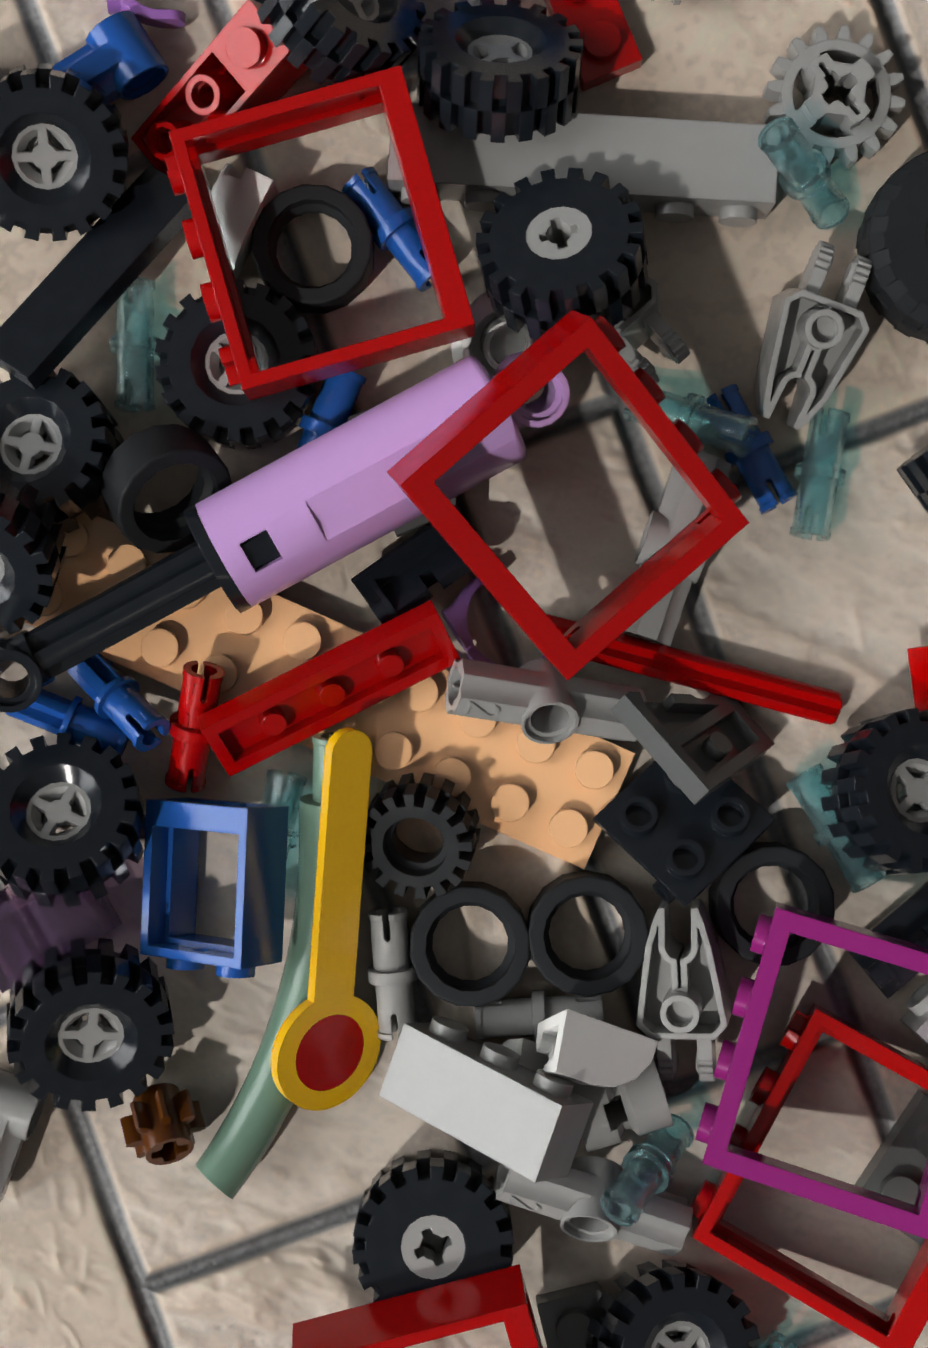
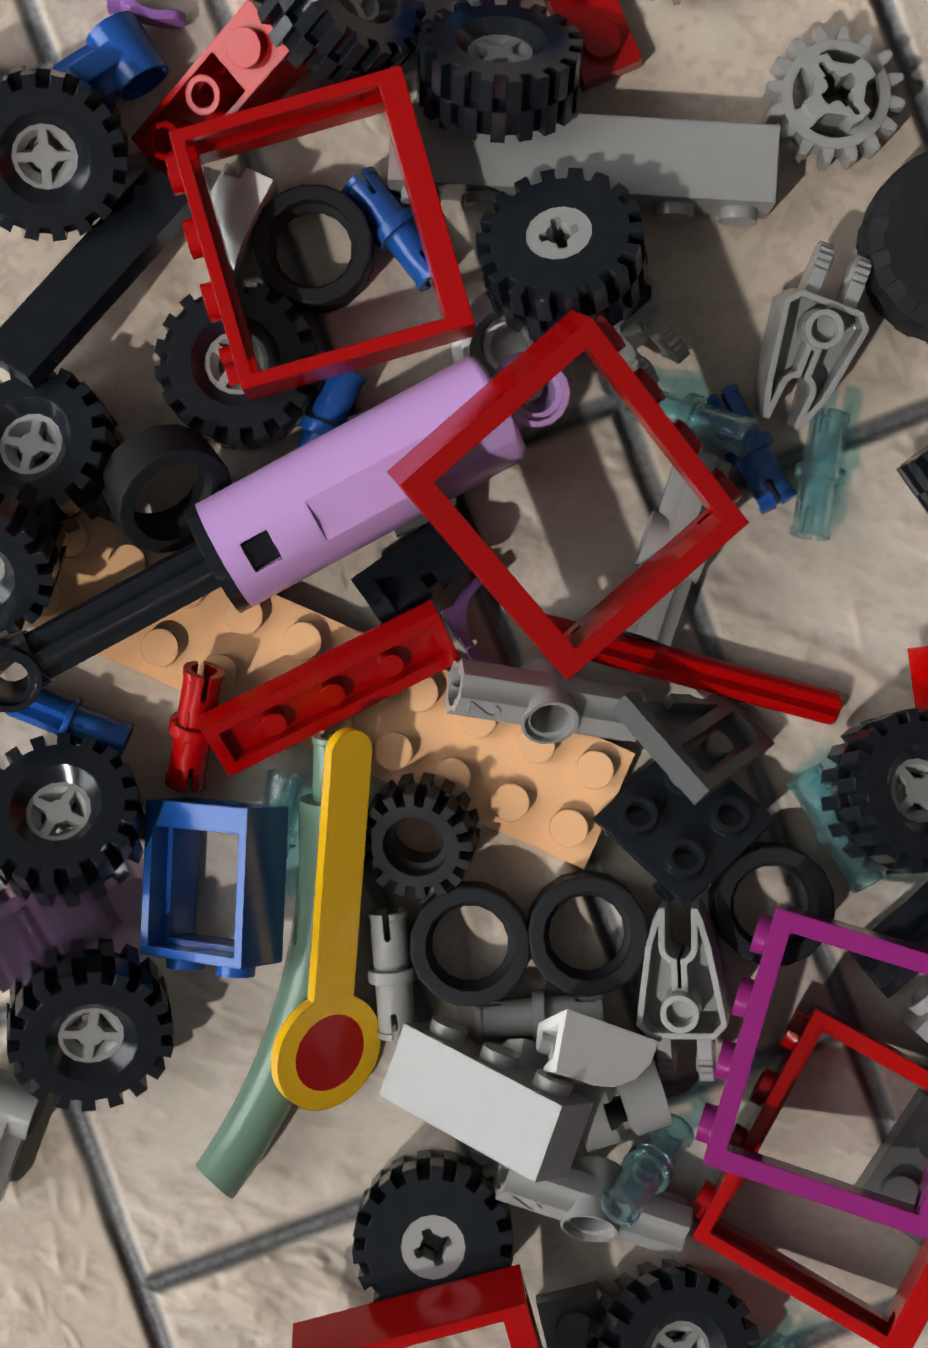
blue axle [68,653,171,752] -> none
clear light blue pin [109,277,160,412] -> none
reddish brown gear [120,1083,206,1165] -> none
clear light blue pin [758,117,850,230] -> none

